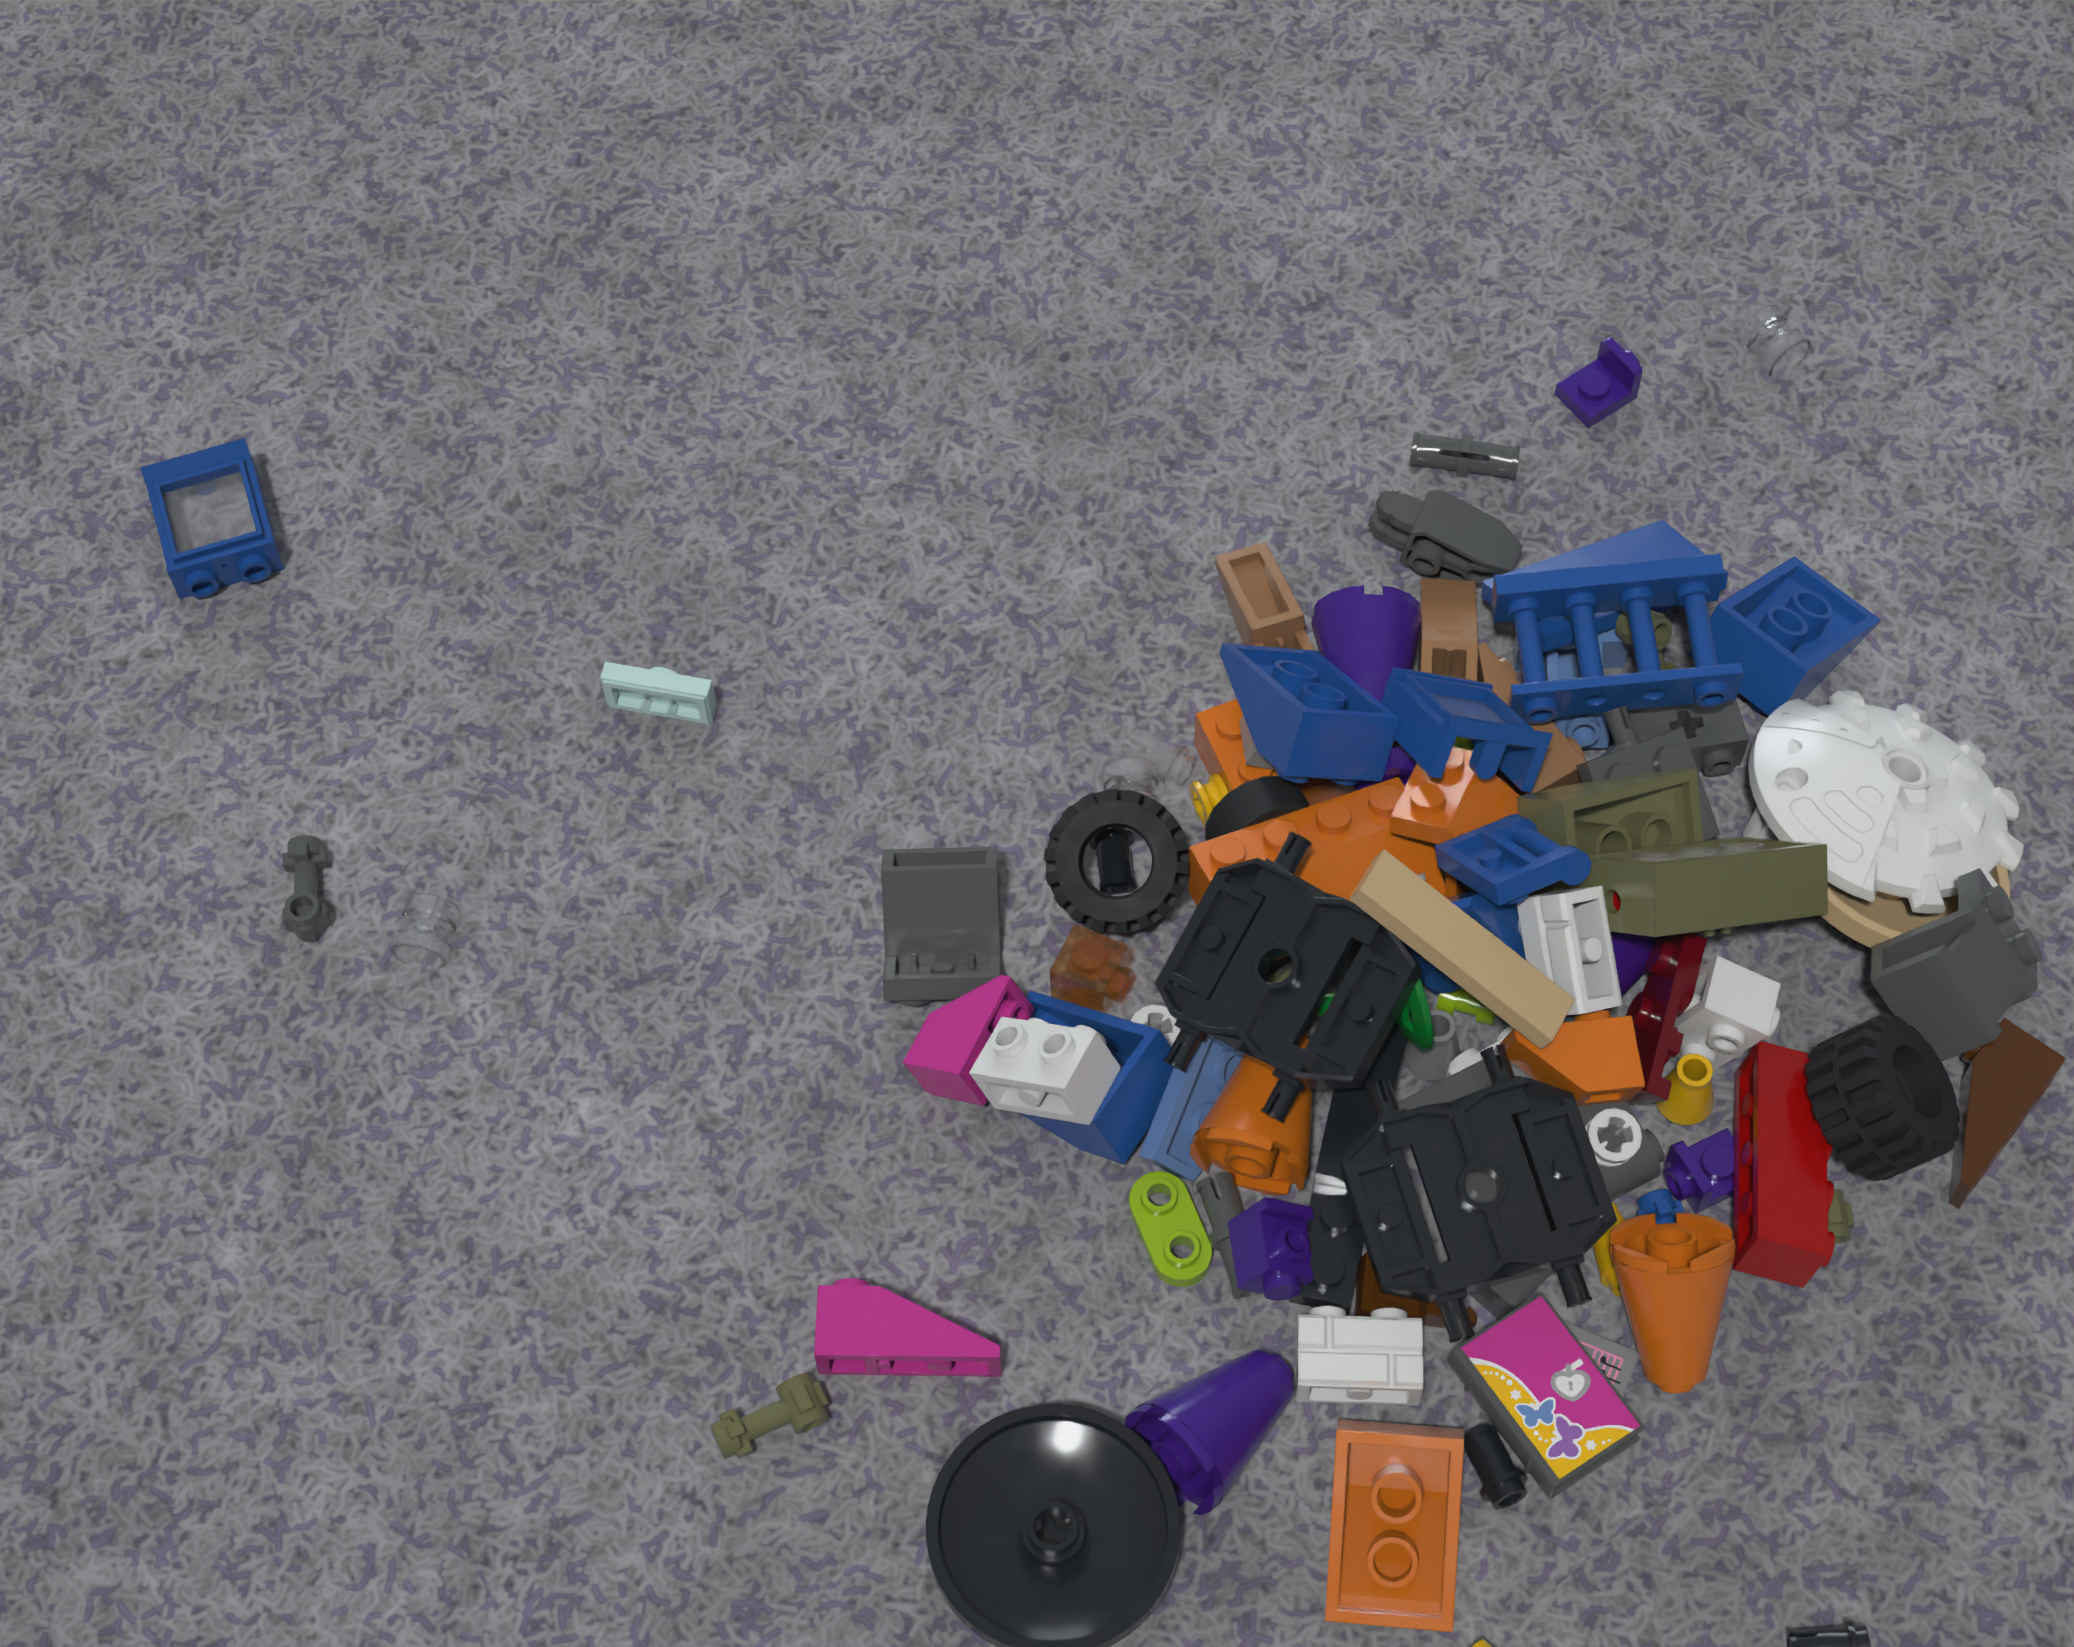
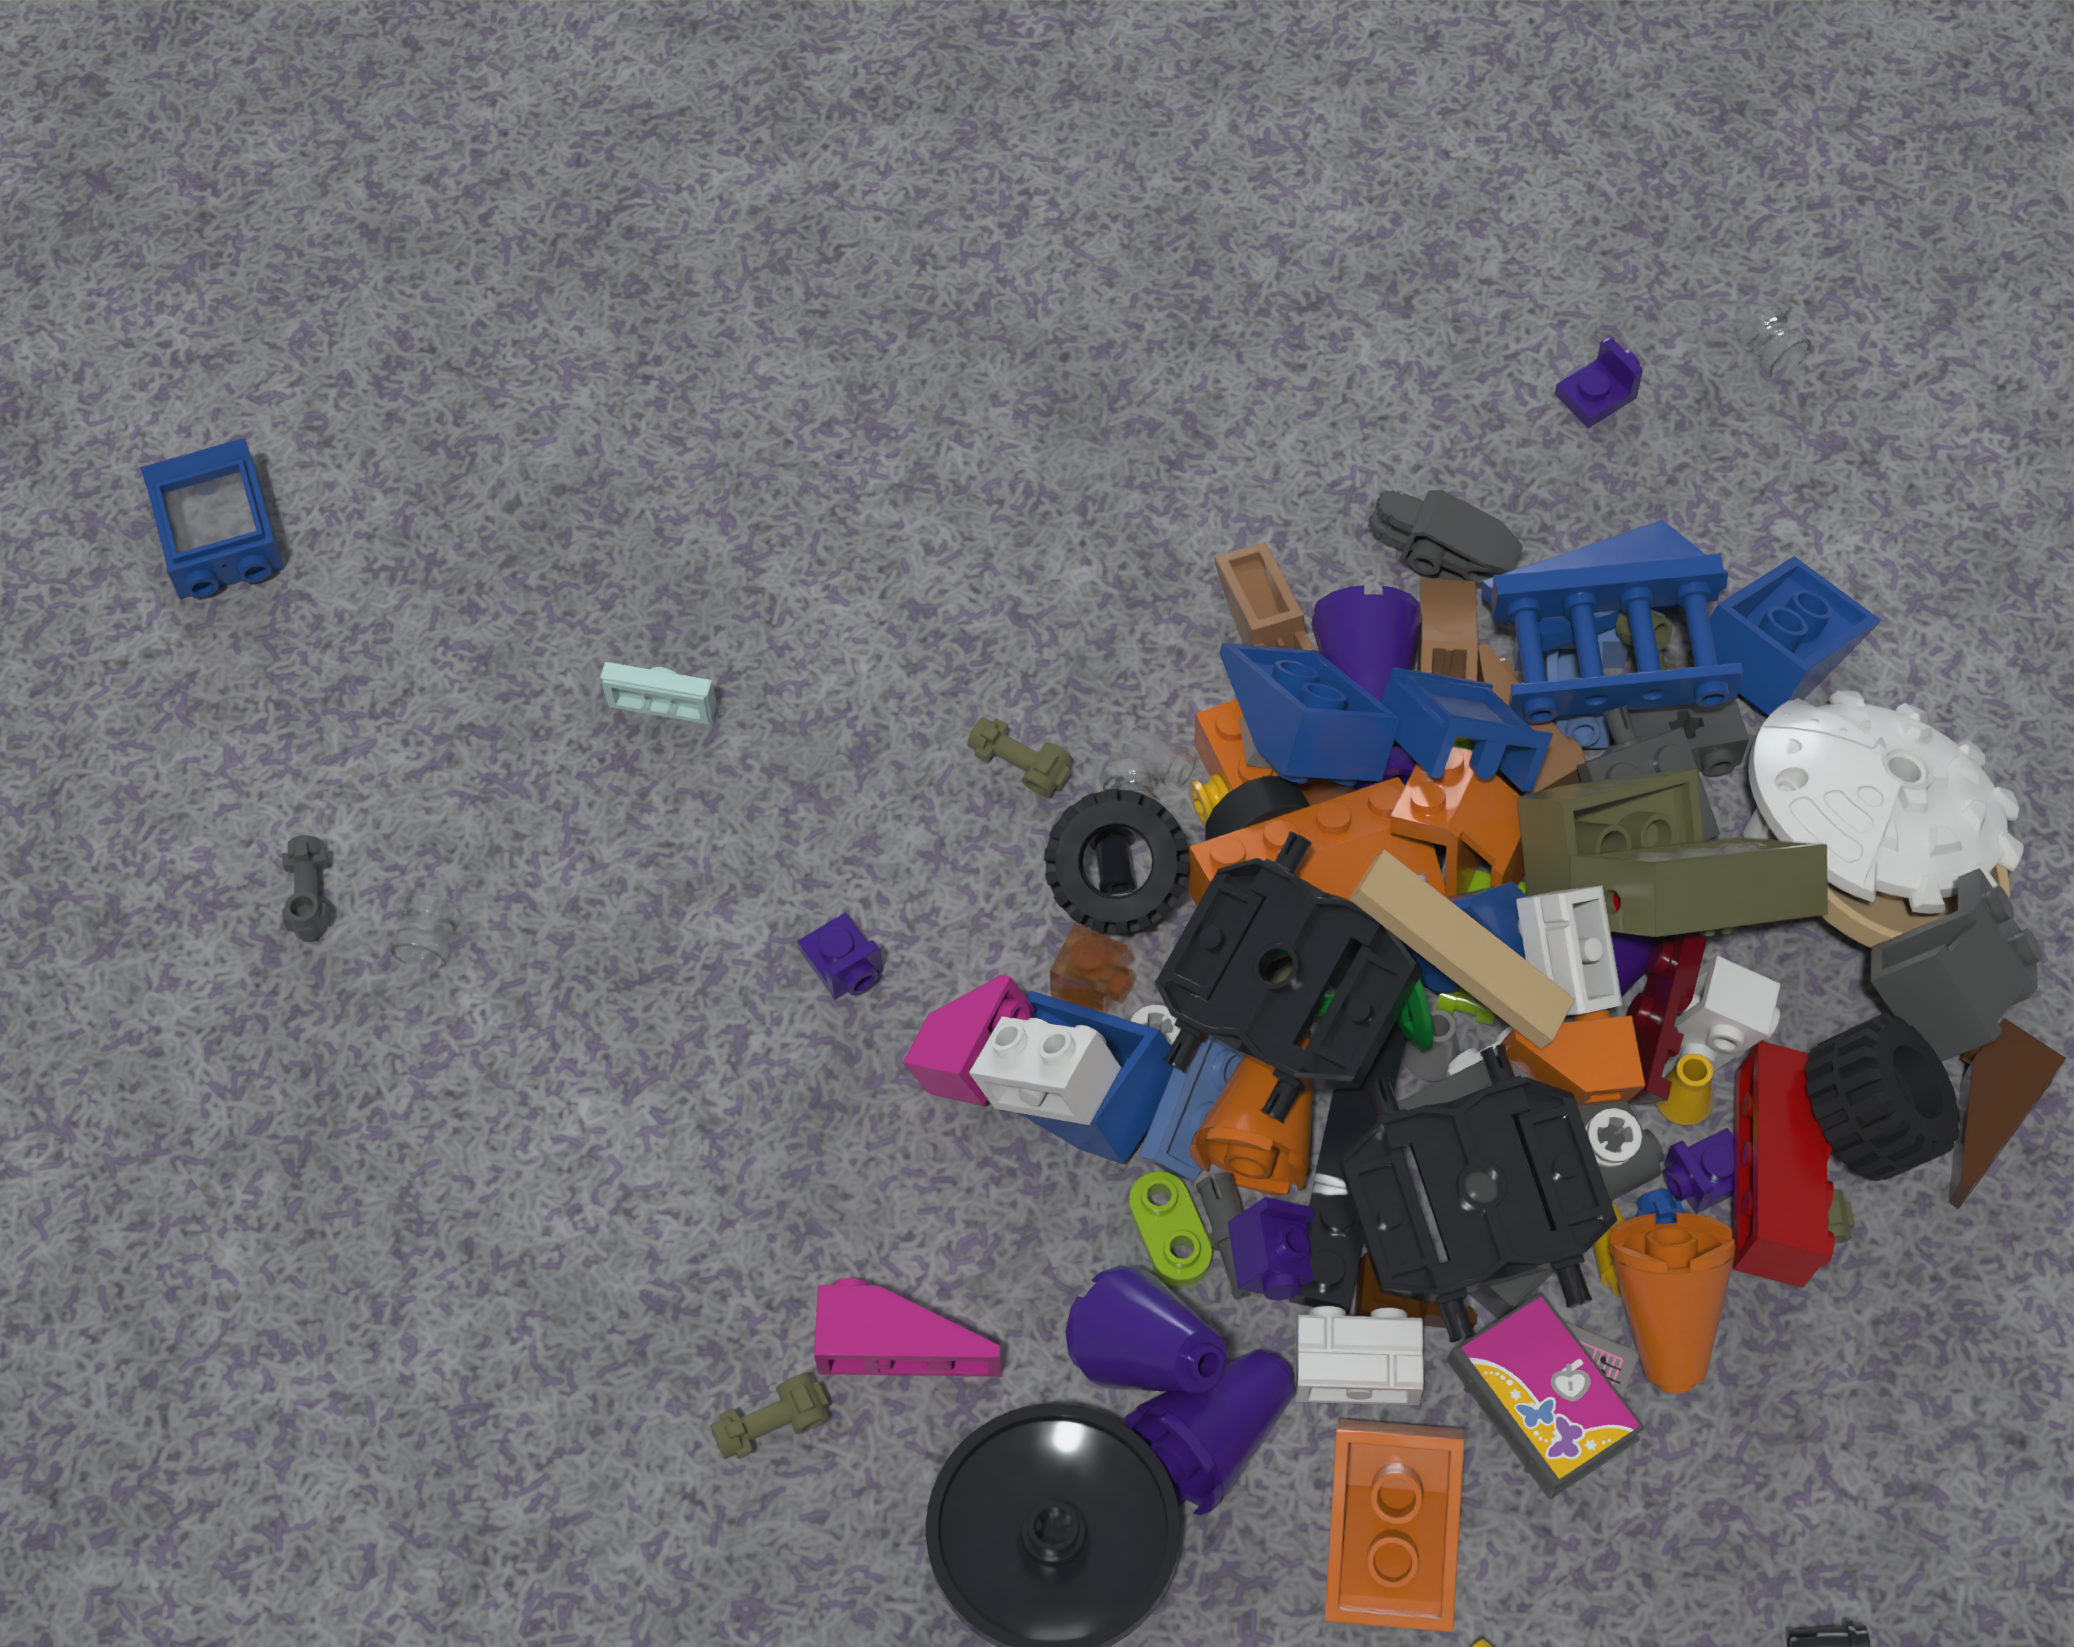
dark grey piece [881,846,1001,1006] -> none
dark grey pin [1409,432,1520,480] -> none
blue plate [1435,814,1591,906] -> none
black pin [1464,1424,1528,1510] -> none
none -> dark purple bracket [797,912,883,1000]
none -> olive bar [967,717,1073,798]
none -> dark purple cone [1065,1265,1227,1393]

